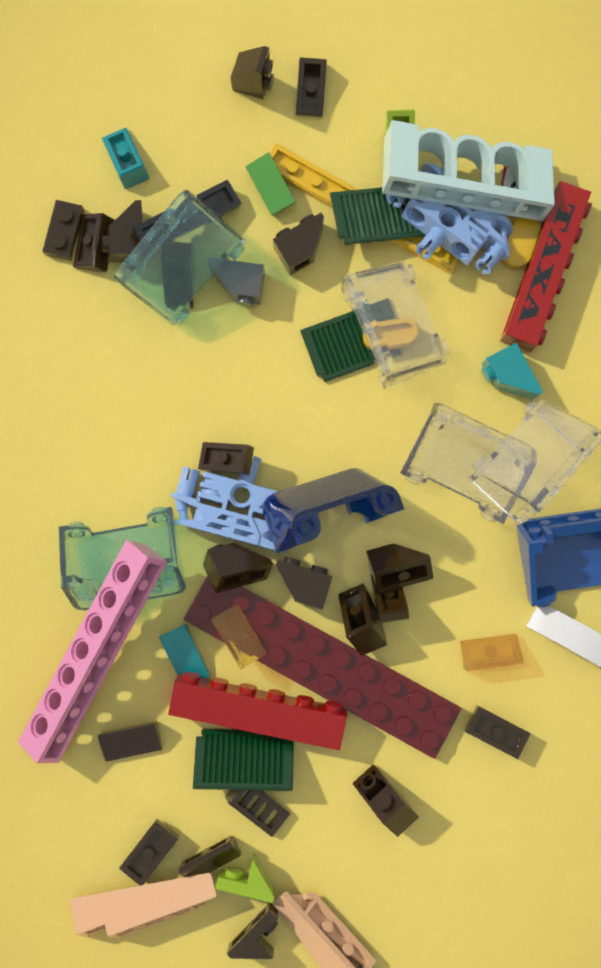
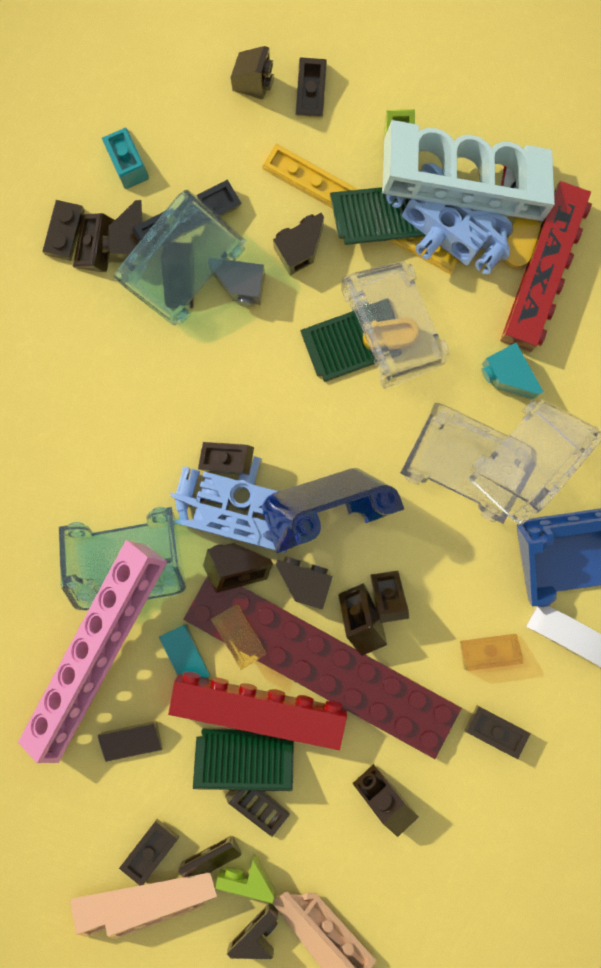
bright green tile [245,152,297,216] -> none
dark brown slope [366,543,434,594] -> none

